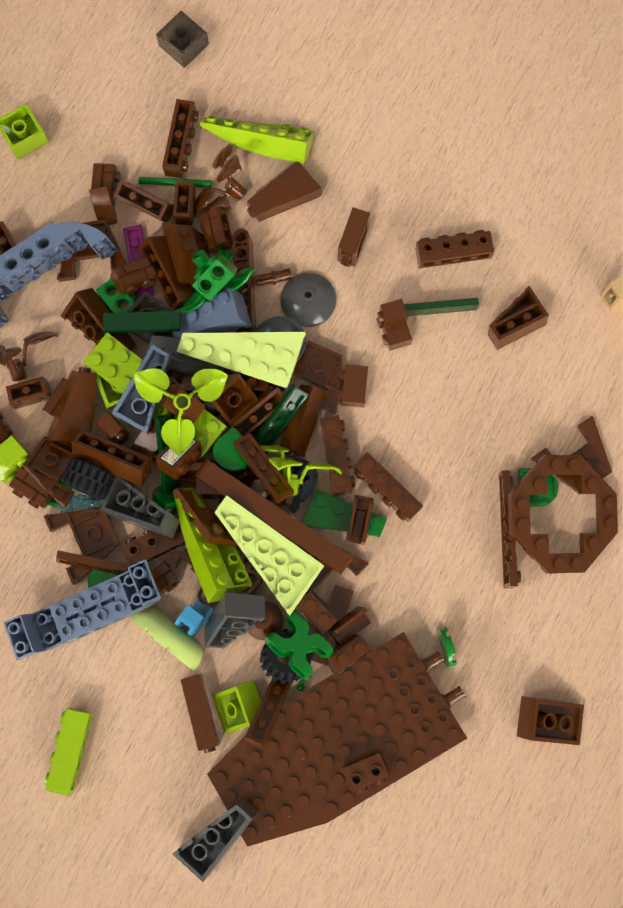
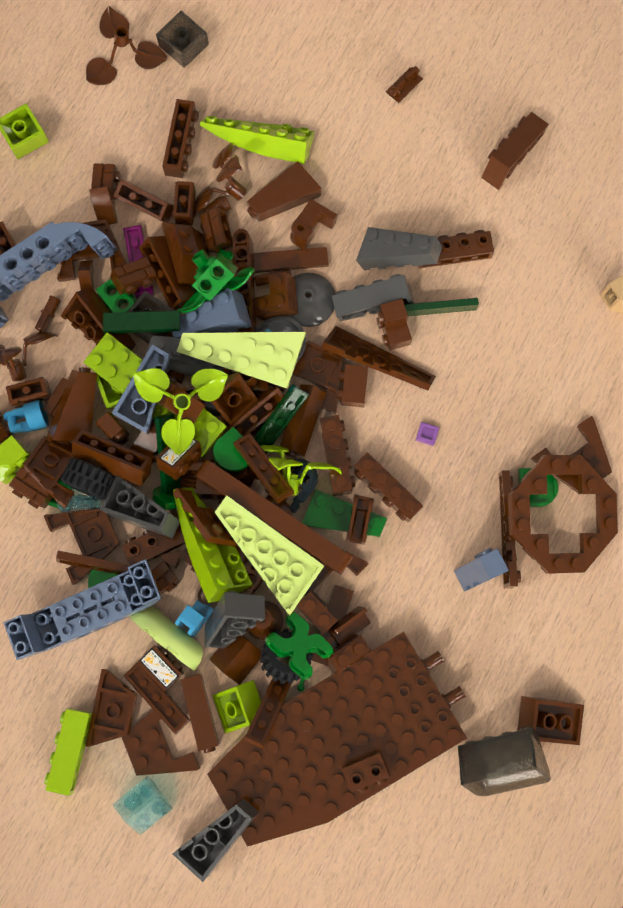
green bar [138,176,212,188] -> none
reddish brown window [337,207,371,267] -> none
green tile [436,626,457,667] -> none
reddish brown wedge [488,286,549,350] -> none
none -> dark azure piece [3,399,49,433]
none -> reddish brown axle [35,295,61,332]
none -> reddish brown piece [78,260,94,290]
none -> reddish brown wing [85,669,138,747]
none -> reddish brown plant [86,6,167,85]
none -> clear light blue slope [113,776,173,835]
none -> reddish brown wing [122,695,200,776]
none -> reddish brown tile [124,663,191,735]
none -> brick [137,645,184,691]
none -> reddish brown slope [209,635,261,685]
none -> reddish brown tile [253,247,329,273]
none -> reddish brown brick [253,272,298,321]
none -> reddish brown piece [290,199,338,250]
none -> reddish brown wing [321,326,436,391]
none -> dark grey wedge [332,274,414,321]
none -> dark grey wedge [356,227,442,270]
none -> reddish brown hinge [386,66,423,103]
none -> medium lavender tile [415,422,440,446]
none -> sand blue wedge [454,548,509,592]
none -> clear smoke windscreen [458,727,551,796]
none -> reddish brown wedge [481,112,549,190]

